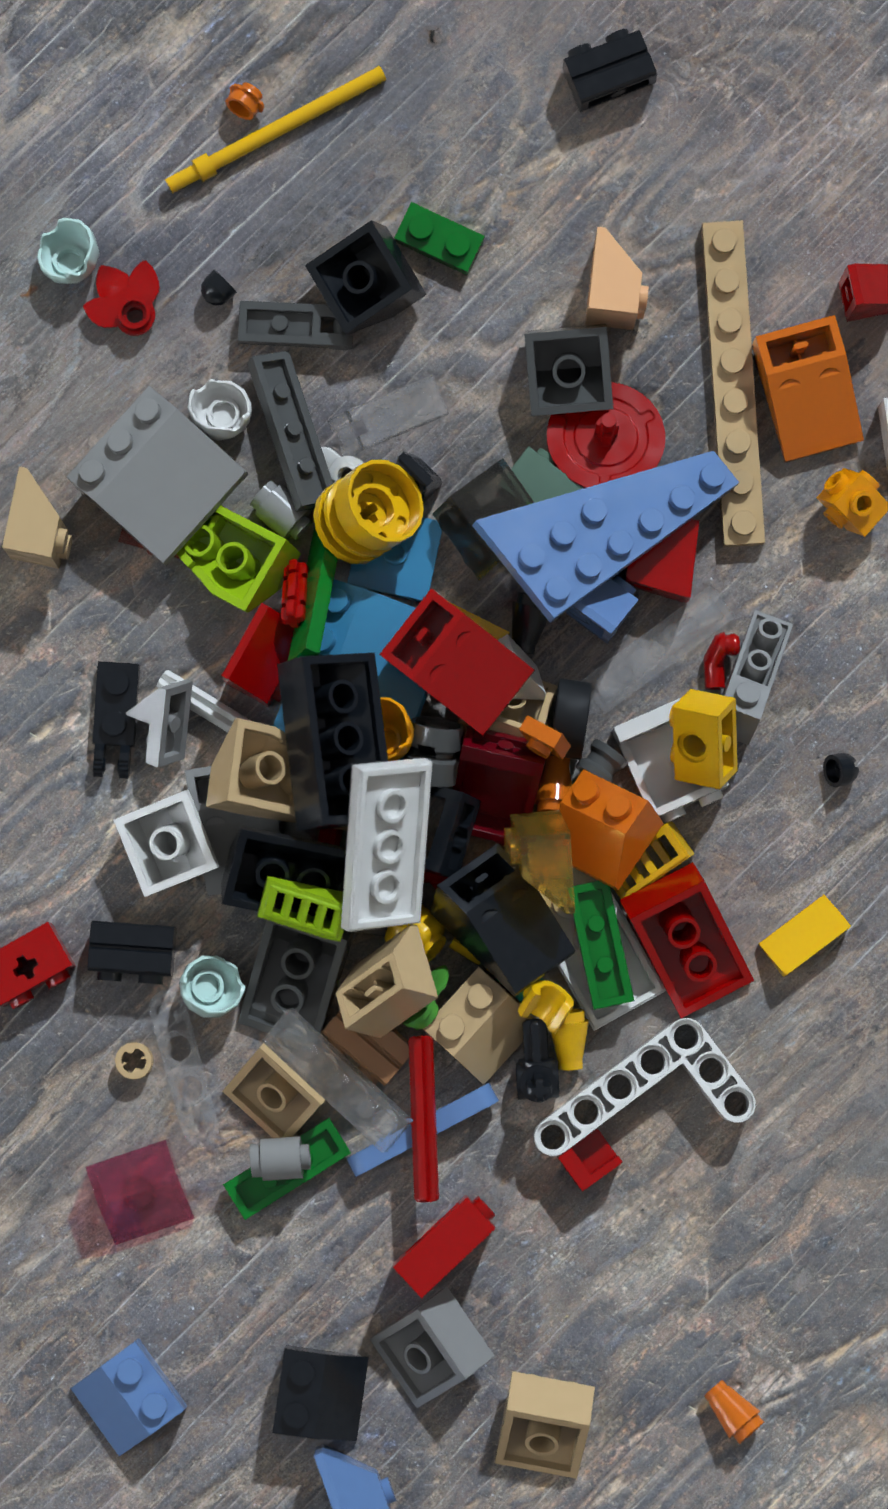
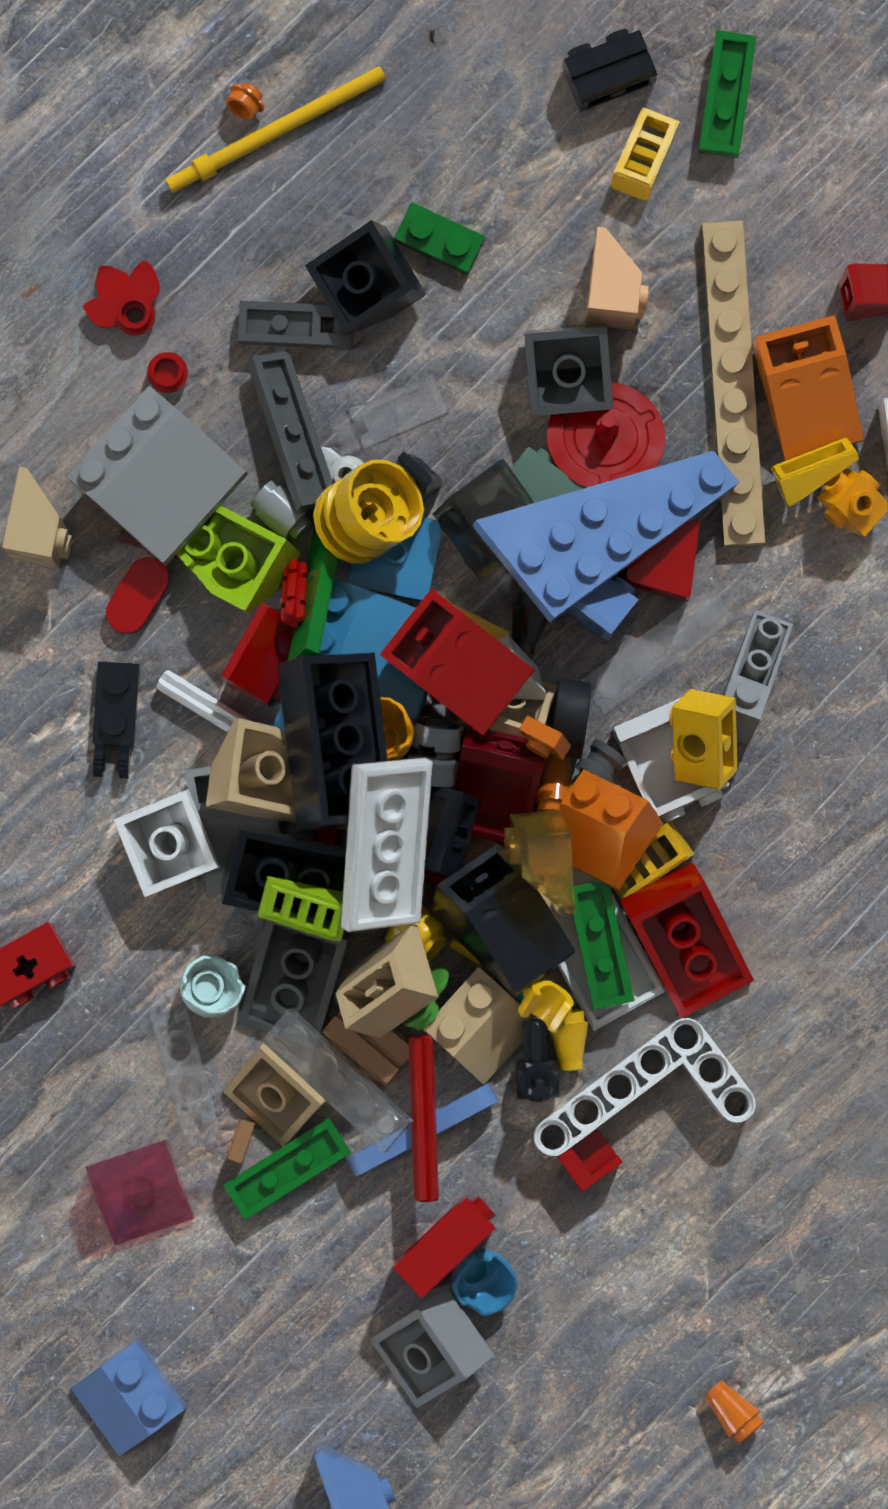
light aqua hair [37,218,99,284] -> none
black brick [87,920,177,985] -> none
tan bush [115,1042,154,1080] -> none
light grey slope [126,679,193,767] -> none
white hair [187,379,252,441] -> none
black hinge [201,270,237,305] -> none
light grey brick [250,1136,311,1181] -> none
black slope [272,1345,369,1441] -> none
tan slope [495,1371,595,1479] -> none
red arm [704,632,740,690] -> none
yellow slope [758,894,851,977] -> none
black hinge [823,753,859,787] -> none
none -> red tile [106,557,169,634]
none -> red plate [147,352,188,393]
none -> medium nougat tile [226,1119,257,1164]
none -> dark azure hair [450,1248,518,1316]
none -> yellow slope [611,107,680,201]
none -> green plate [698,30,757,158]
none -> yellow slope [771,438,859,508]

